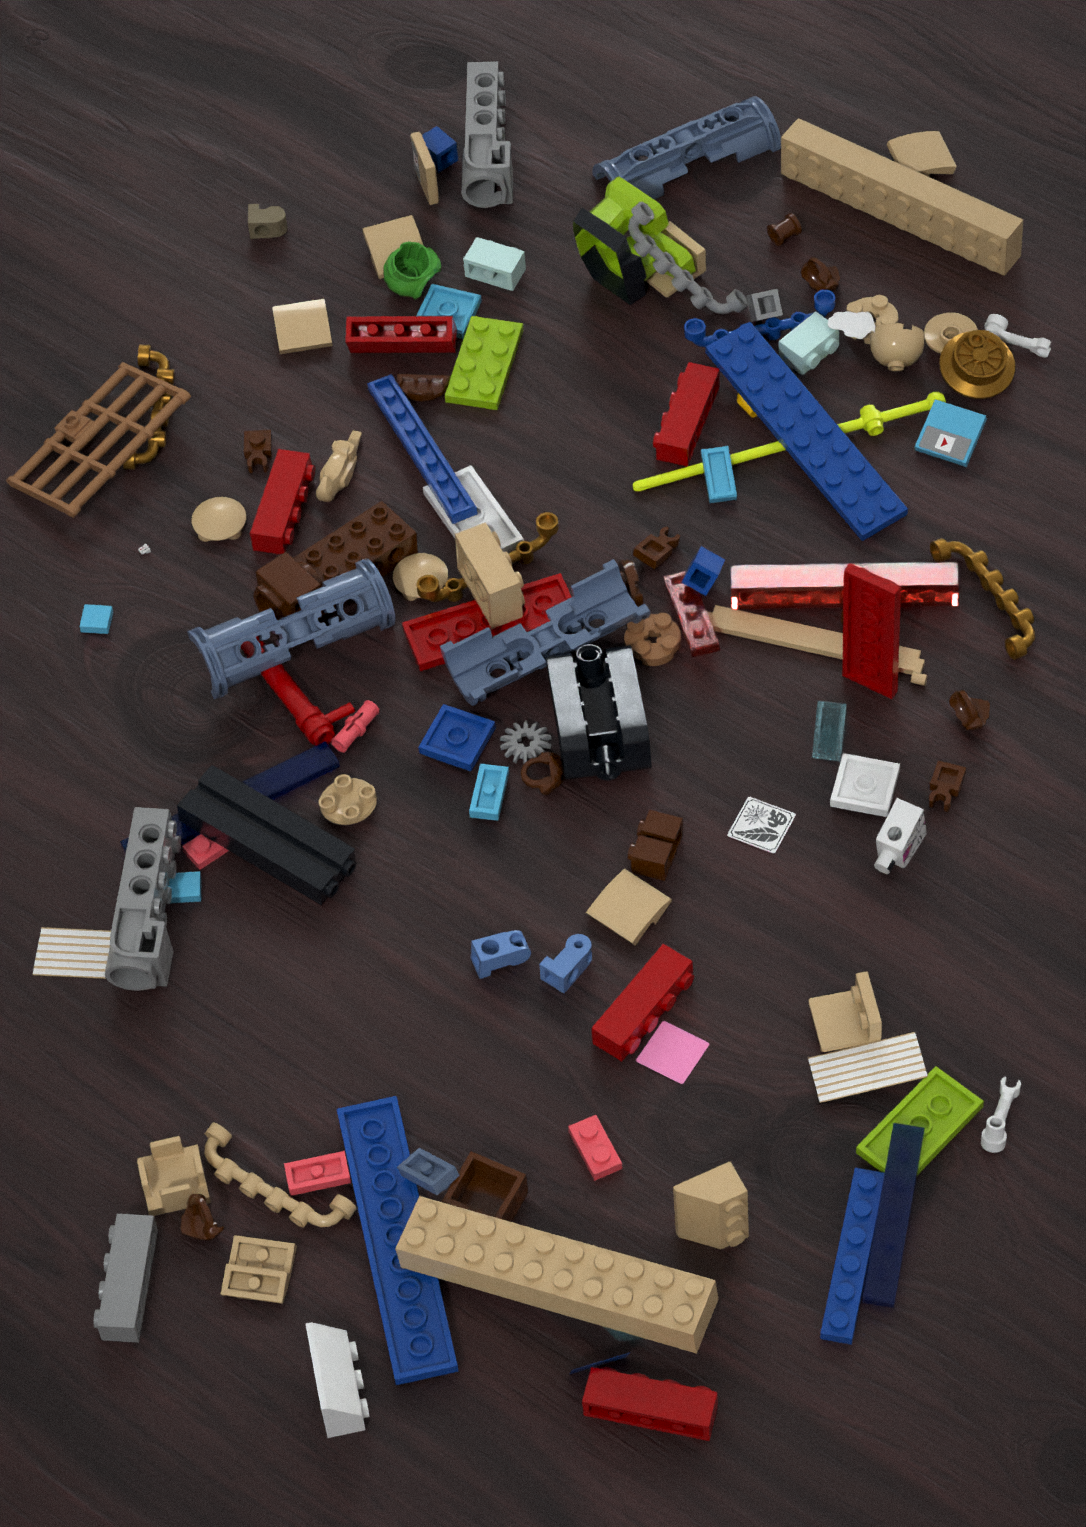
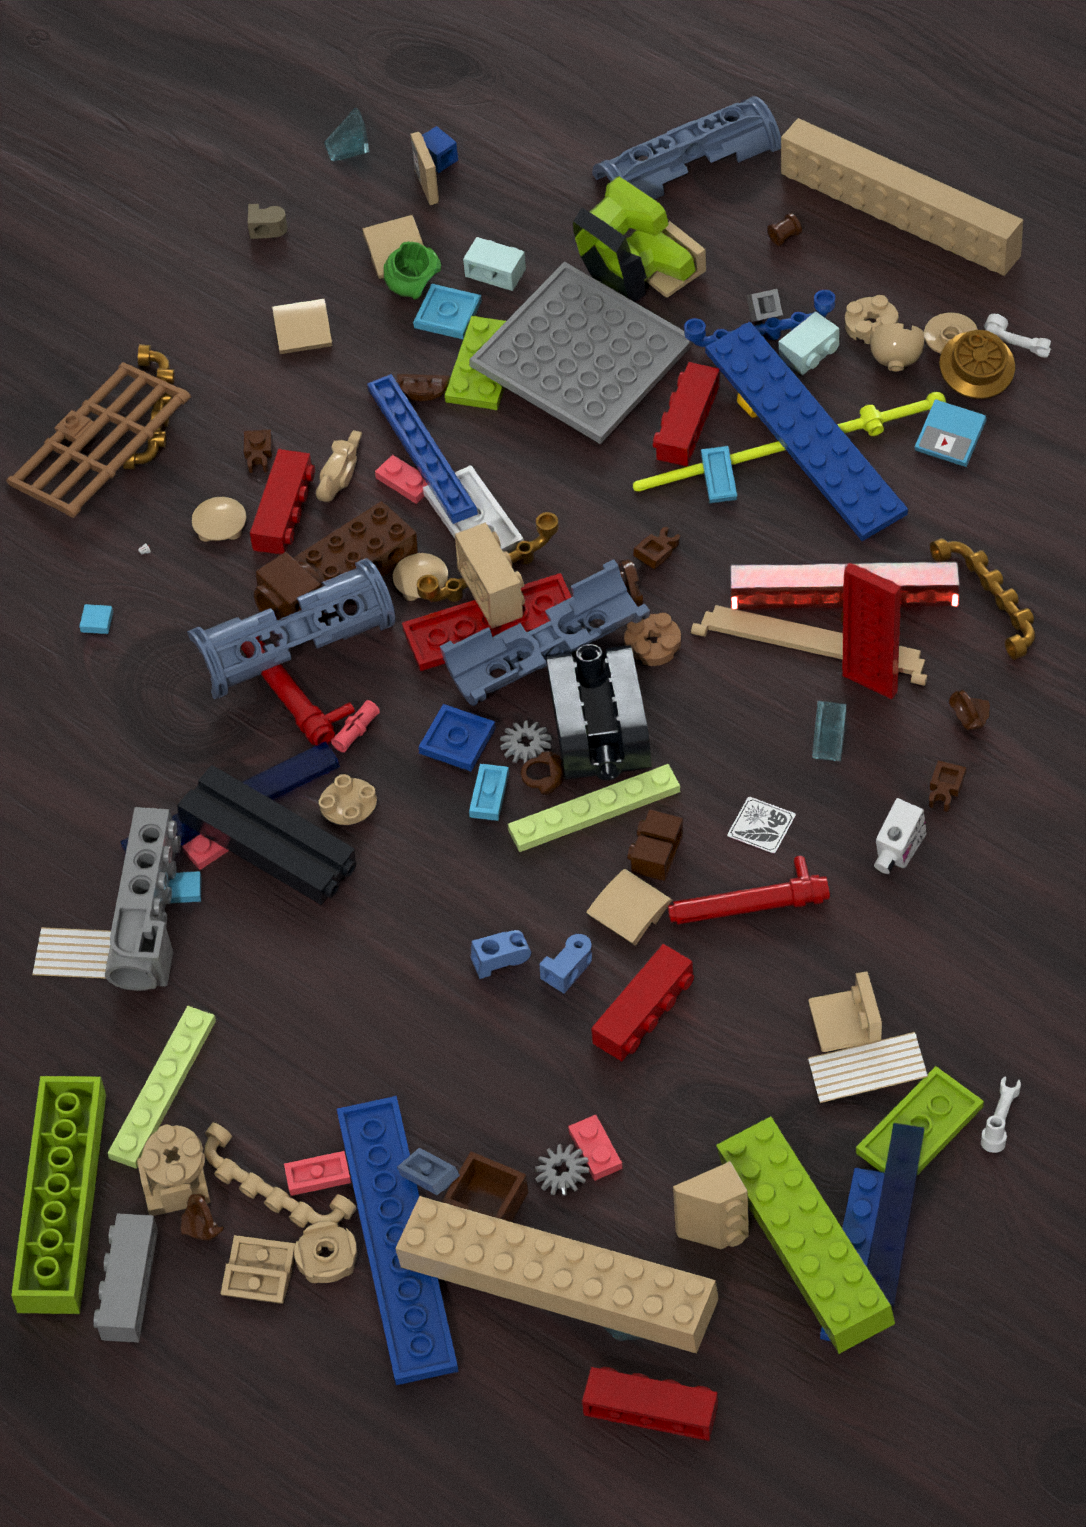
white slope [306,1322,370,1438] -> none
red brick [345,316,457,353] -> none
light grey brick [461,61,514,208] -> none
blue sticker [569,1353,630,1375] -> none
light grey bar [628,202,748,314] -> none
bright pink sticker [636,1021,709,1084] -> none
clear red tile [663,571,720,657] -> none
blue brick [682,546,725,596] -> none
reddish brown piece [800,257,840,292] -> none
white sticker [827,311,875,339] -> none
white plate [830,753,900,817] -> none
tan slope [887,131,957,177] -> none
none -> lime brick [11,1076,106,1314]
none -> yellowish green plate [108,1006,216,1169]
none -> tan plate [141,1124,205,1188]
none -> tan plate [294,1221,358,1283]
none -> clear light blue slope [324,108,369,161]
none -> coral plate [375,455,428,504]
none -> light grey plate [469,262,694,444]
none -> yellowish green plate [508,764,680,852]
none -> light grey gear [535,1144,590,1196]
none -> red cylinder [668,856,830,925]
none -> lime brick [716,1117,895,1354]

